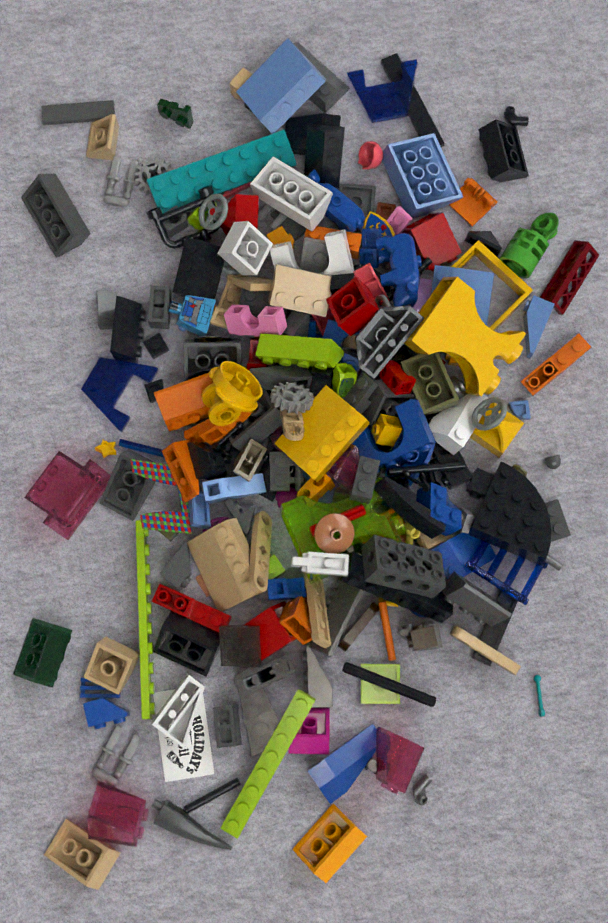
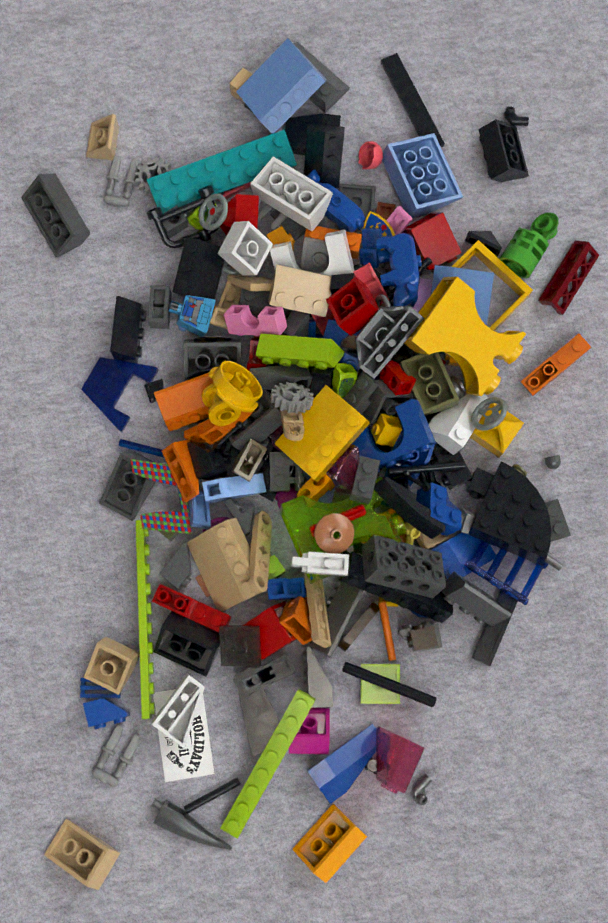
clear green slope [13,618,72,688] -> none
clear pink windscreen [24,451,111,540] -> none
dark grey tile [41,100,115,125] -> none
clear pink slope [87,781,149,847] -> none
yellow piece [95,439,116,458] -> none
slope [96,290,117,330] -> none
black plate [143,333,169,359] -> none
dark green wing [157,99,194,129] -> none
dark grey hinge [213,704,242,748] -> none
clear blue wing [347,59,418,123] -> none
orange hinge [449,177,498,227] -> none
tan beam [450,625,521,675] -> none
medium blue tile [508,400,531,420] -> none
medium blue slope [523,295,554,359] -> none
teal hinge [534,675,545,717] -> none

